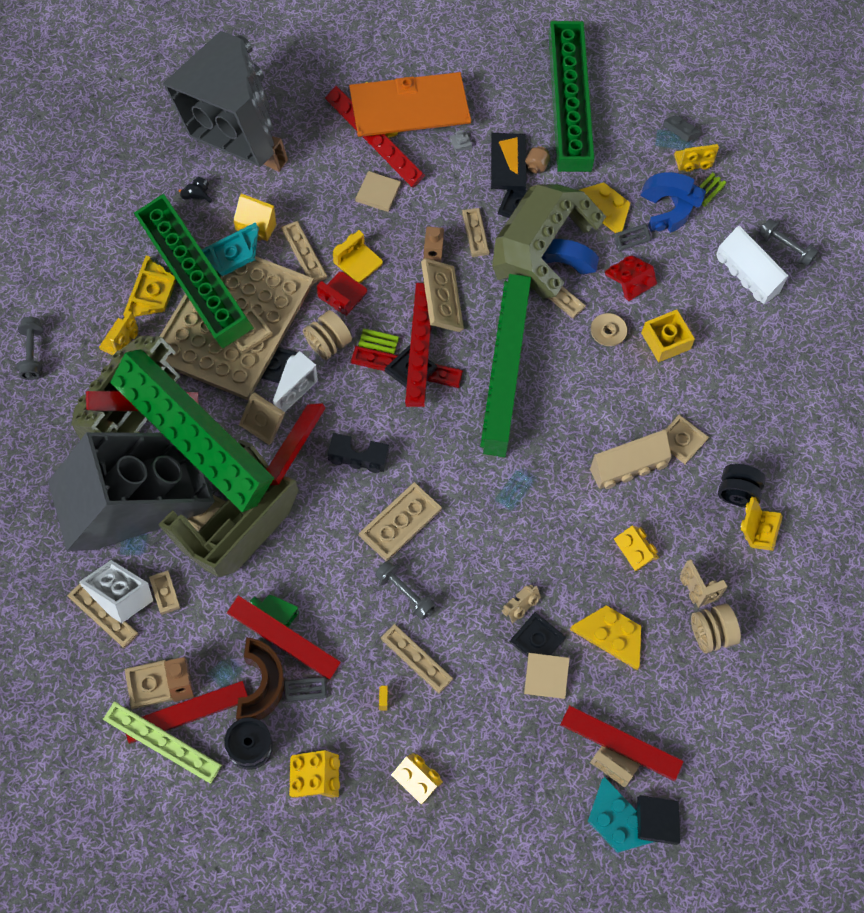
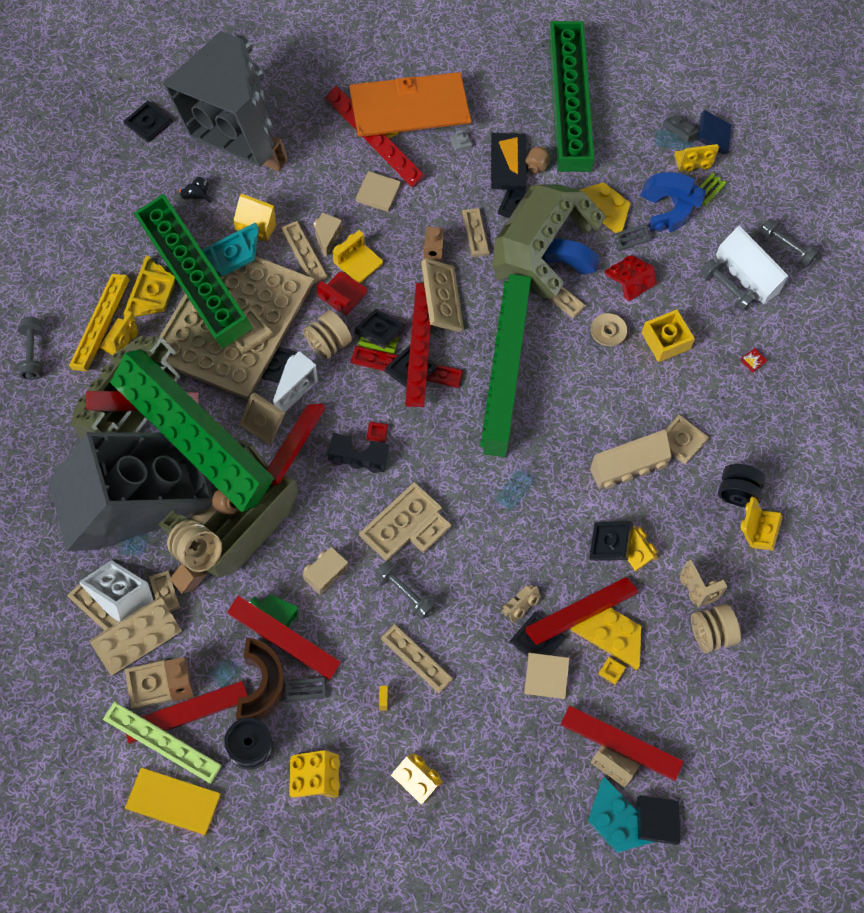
none -> yellow plate [69,274,130,372]
none -> tan plate [89,596,182,676]
none -> black tile [123,101,173,143]
none -> yellow tile [125,768,221,836]
none -> tan wheel [167,520,222,572]
none -> medium nougat brick [170,564,207,594]
none -> medium nougat head [212,489,239,515]
none -> tan brick [303,547,349,595]
none -> tan slope [313,212,342,256]
none -> black tile [354,309,406,349]
none -> red tile [366,421,388,443]
none -> tan plate [410,512,451,553]
none -> red tile [525,577,638,645]
none -> black tile [589,521,633,561]
none -> yellow tile [598,657,626,685]
none -> dark blue tile [698,110,732,154]
none -> dark grey piece [701,258,757,312]
none -> red tile [741,348,767,373]

